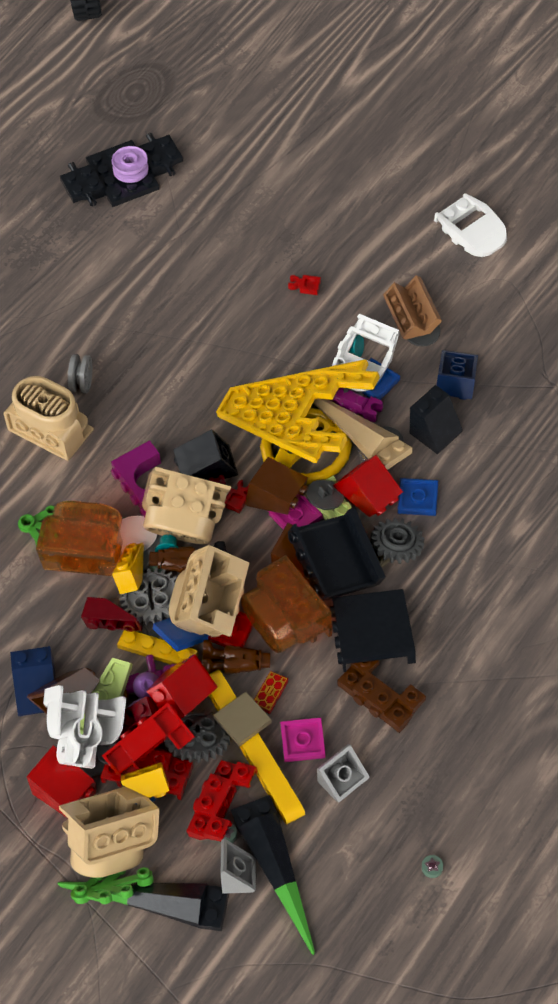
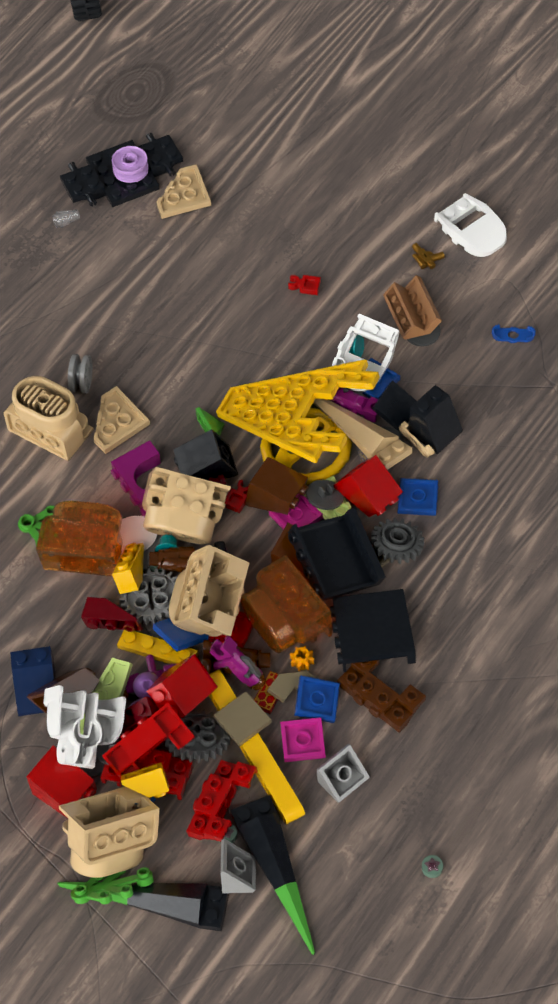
dark blue slope [436,350,478,400] -> none
none -> clear cone [52,209,80,228]
none -> tan plate [94,386,150,454]
none -> tan plate [156,165,211,219]
none -> bright green slope [196,407,225,436]
none -> magenta piece [210,636,266,691]
none -> dark tan tile [267,671,318,703]
none -> light orange gear [290,646,314,672]
none -> blue tile [294,675,340,723]
none -> black tile [371,380,417,432]
none -> tan piece [399,421,435,458]
none -> pearl gold piece [412,243,445,269]
none -> blue piece [492,324,536,343]

